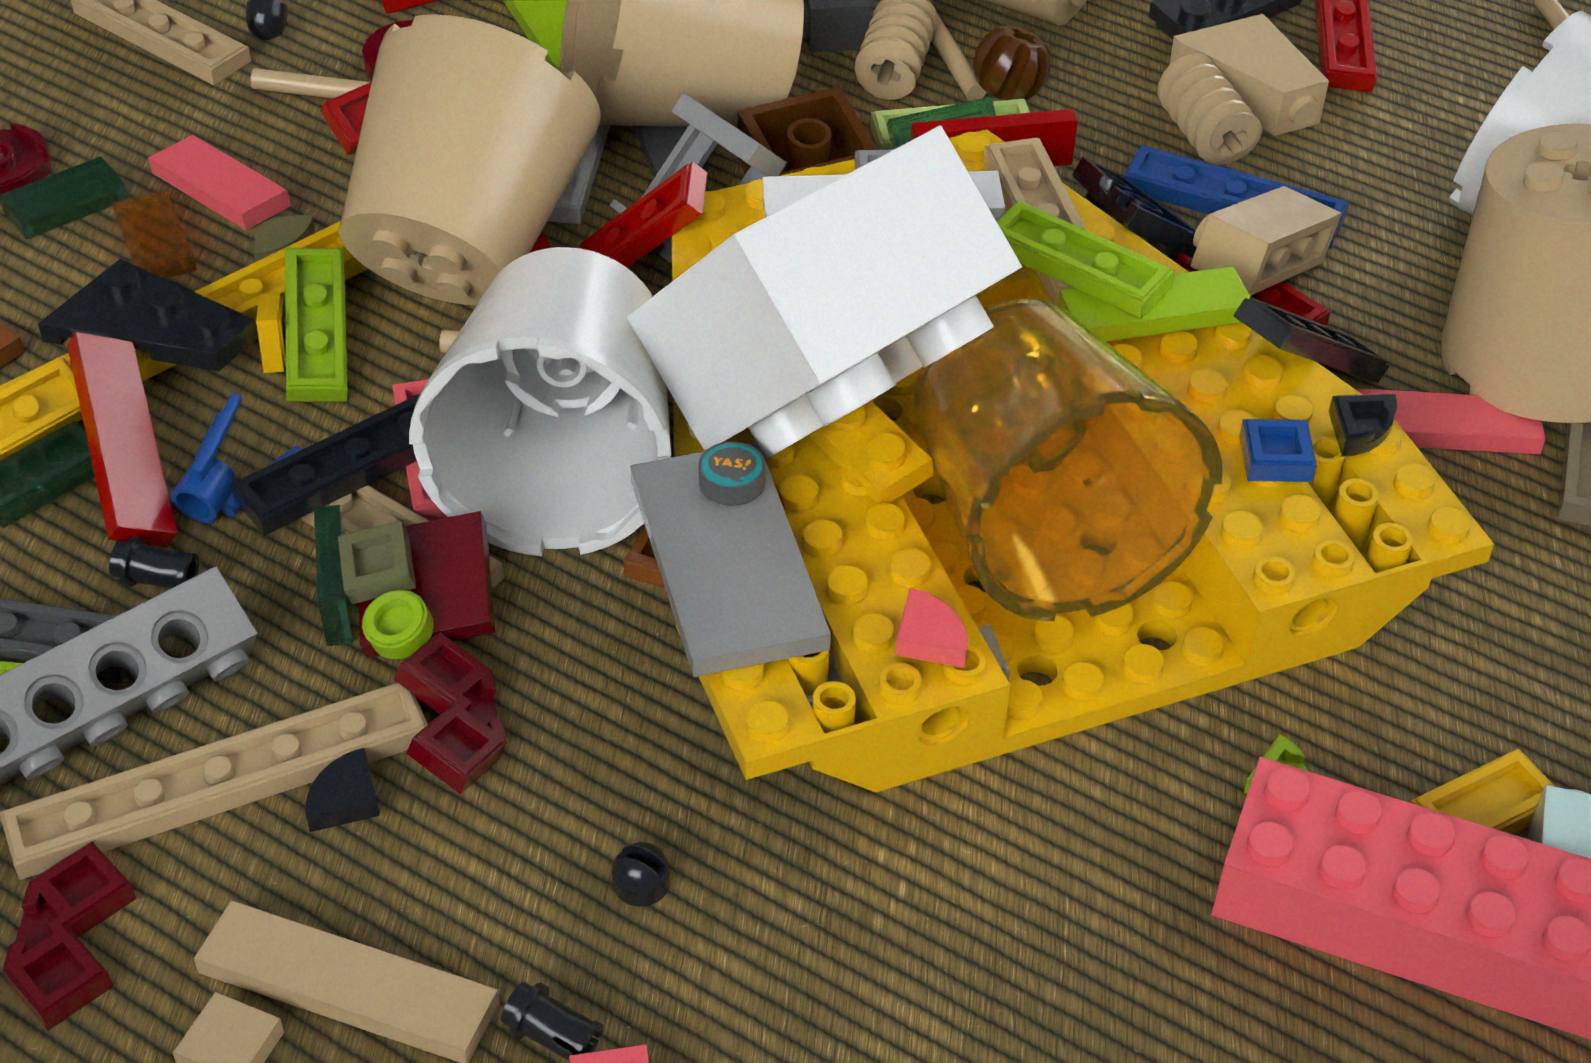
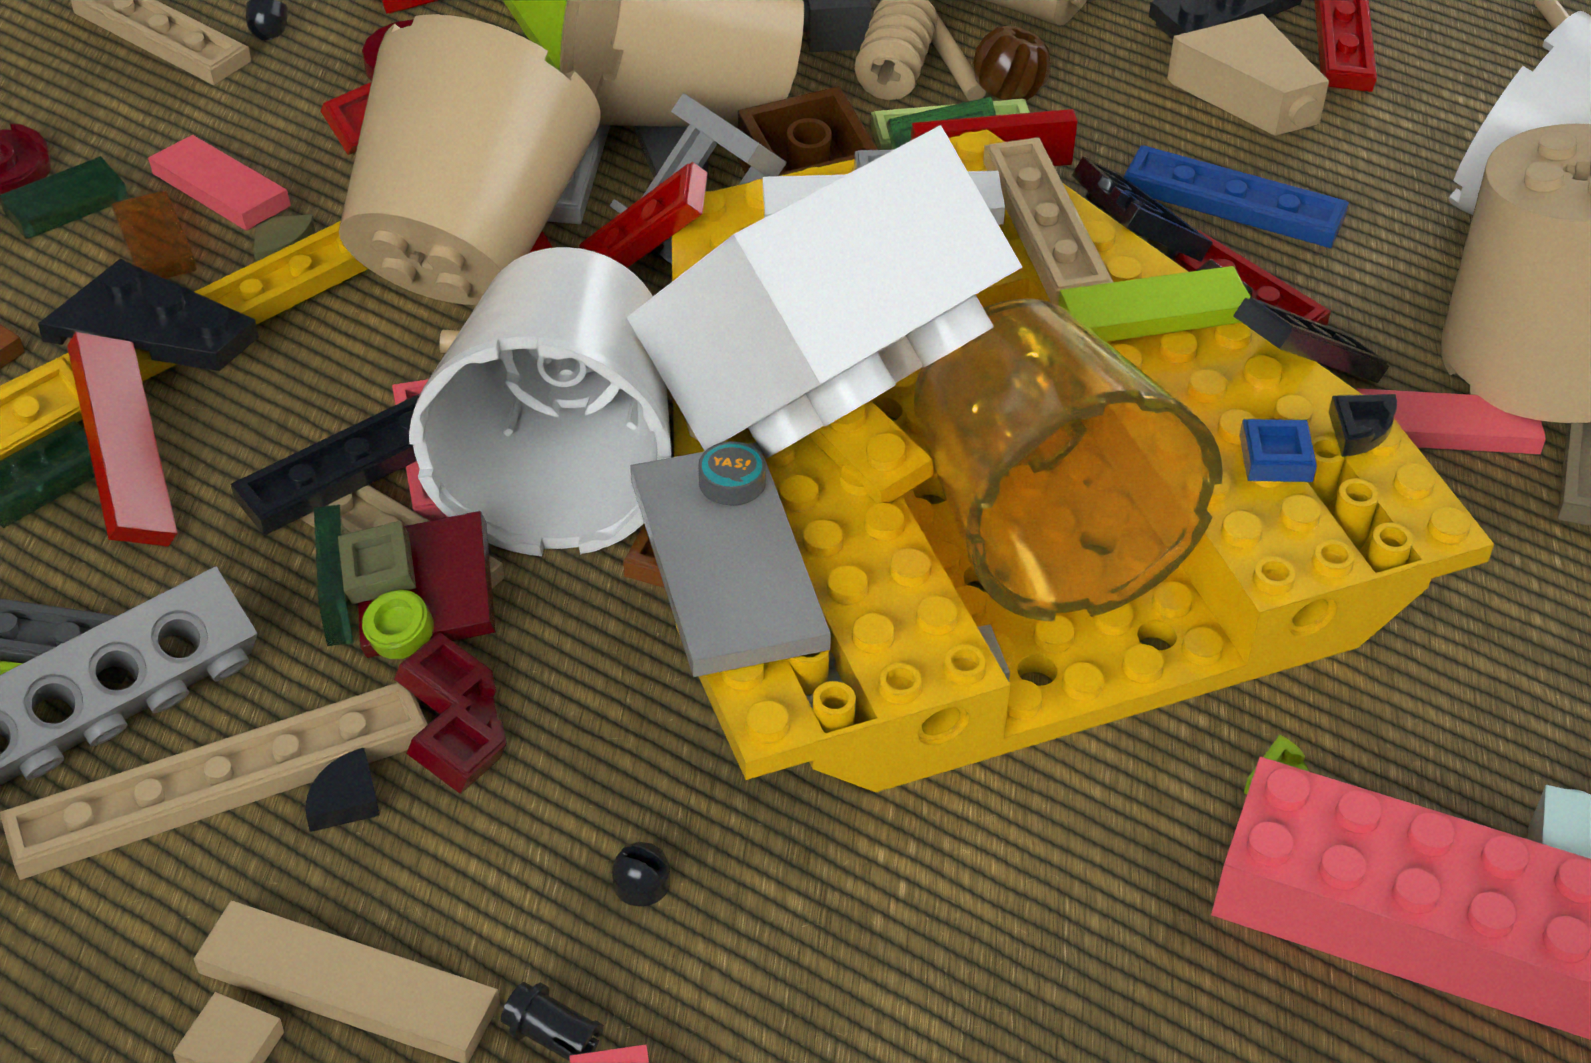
dark red tile [2,841,136,1031] -> none
black pin [109,535,199,589] -> none
blue plant [171,393,303,523] -> none
tan bar [251,68,370,99] -> none
yellow tile [256,293,286,373] -> none
lime tile [285,248,348,402] -> none
coral tile [895,588,967,668] -> none
lime tile [996,200,1175,319] -> none
tan piece [1157,53,1263,165] -> none
tan brick [1190,186,1342,295] -> none
yellow tile [1410,748,1555,835] -> none

